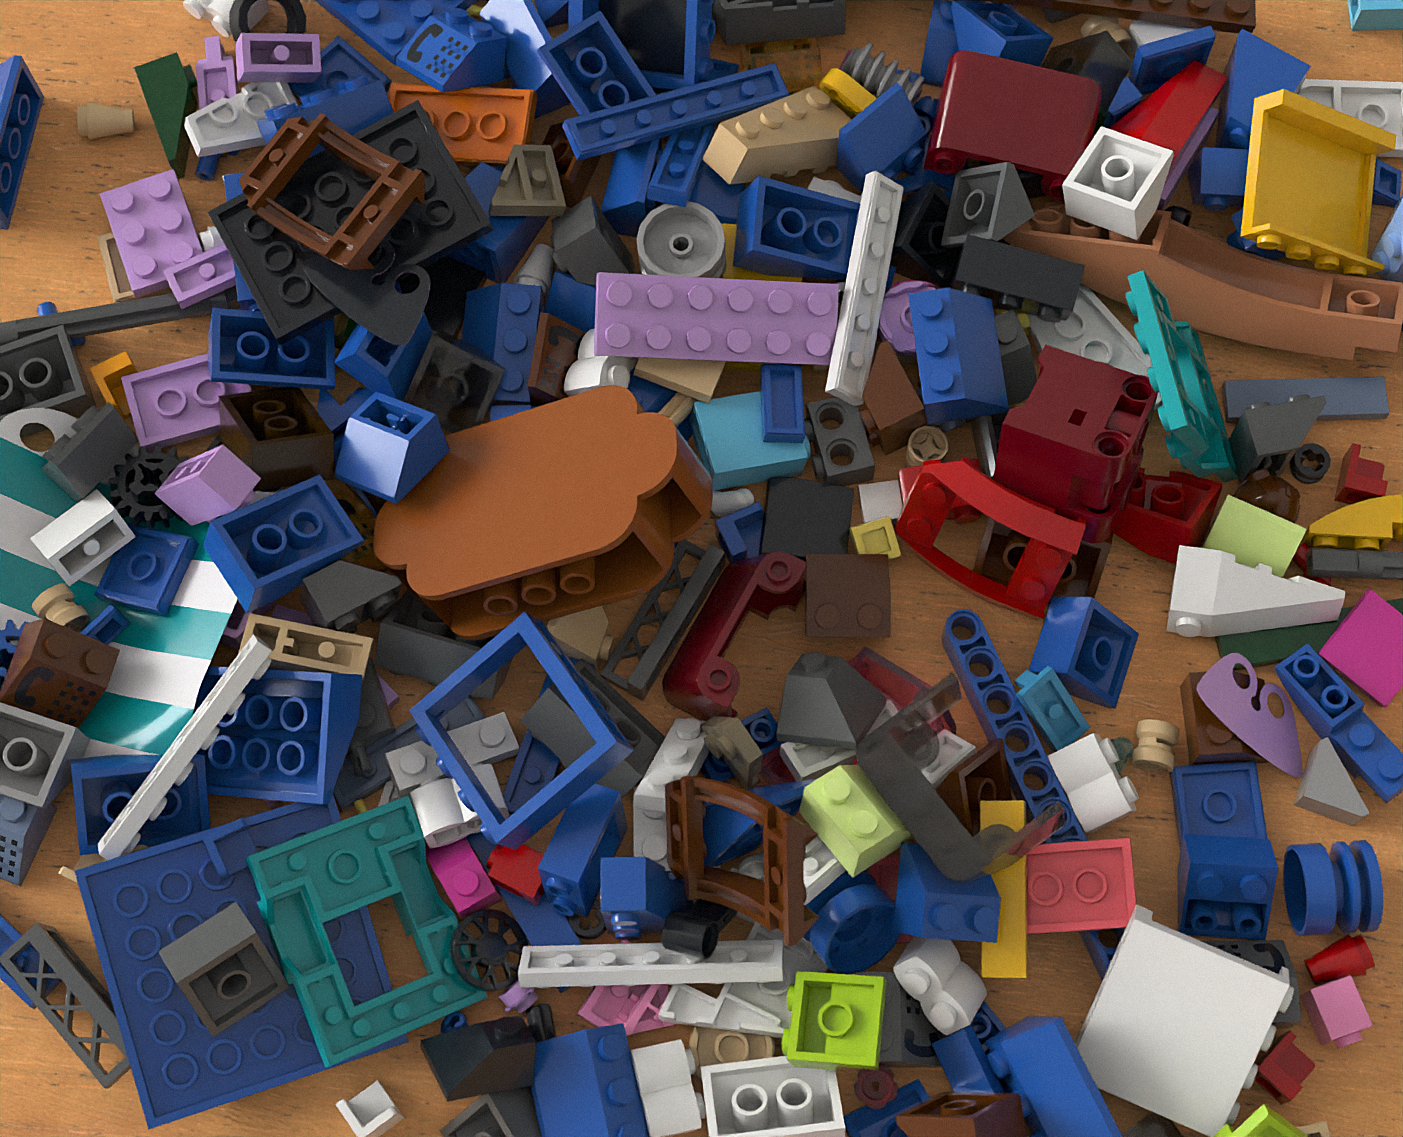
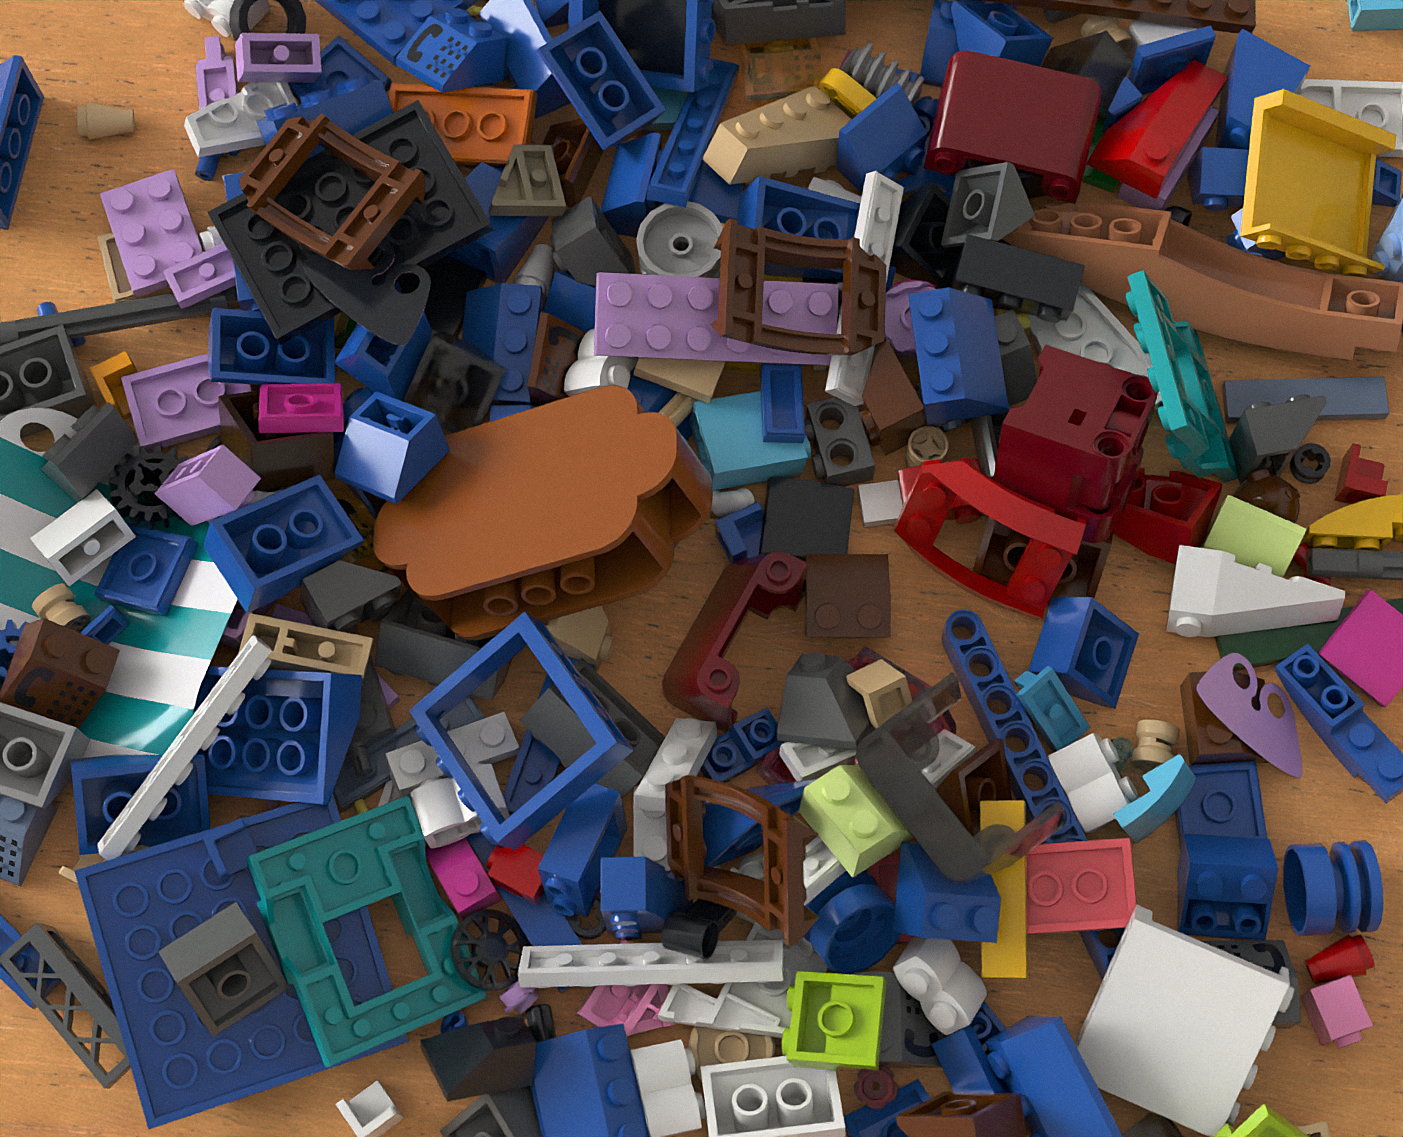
dark green slope [134,52,197,179] -> none
blue tile [562,63,790,161] -> none
dark grey fence [600,539,725,701] -> none
dark tan wing [701,716,763,789] -> none
light yellow plate [849,516,902,560] -> none
white slope [1062,126,1173,240] -> none
red panel [1254,1031,1315,1105] -> none
light grey slope [1294,737,1370,826] -> none
none -> dark pink tile [259,383,344,433]
none -> reddish brown wedge [710,218,887,355]
none -> tan panel [846,659,915,730]
none -> medium azure slope [1113,754,1197,843]

